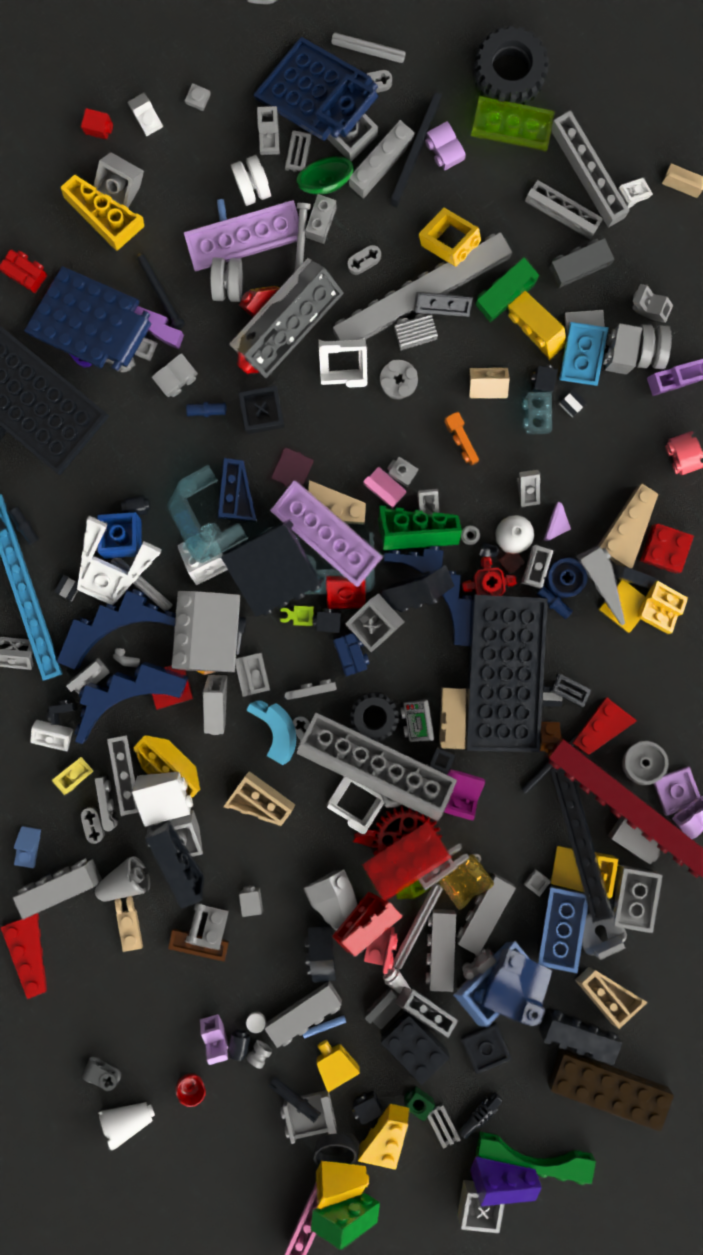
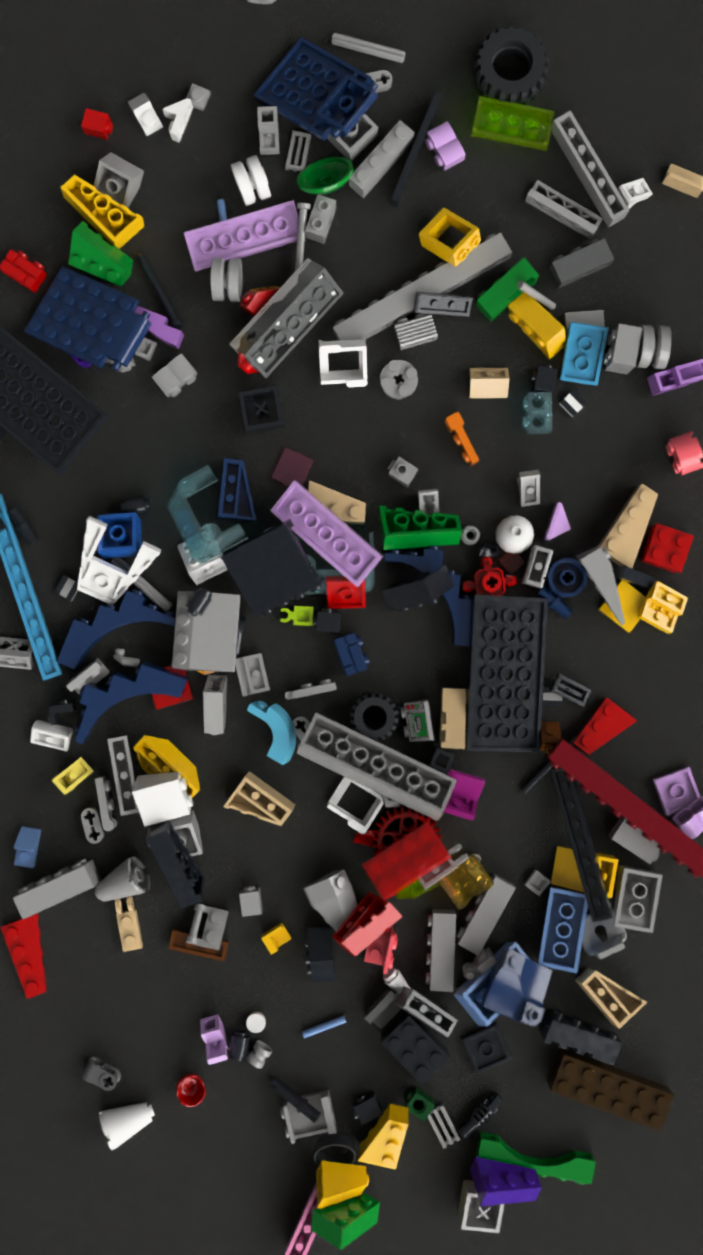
dark blue pin [186,402,226,417] -> none
light grey brick [264,981,342,1048] -> none
yellow torso [316,1040,360,1092] -> none
light grey brick [345,594,404,652] -> none
light grey beam [348,245,381,275] -> none
bright pink panel [363,467,406,509] -> none
light grey axle [393,883,442,969] -> none
light grey wheel [622,741,669,785] -> none
light grey brick [632,284,673,323] -> none
none -> green wedge [69,221,133,286]
none -> white slope [163,98,193,143]
none -> black brick [185,587,213,617]
none -> yellow panel [261,922,291,955]
none -> light grey bar [517,281,556,310]

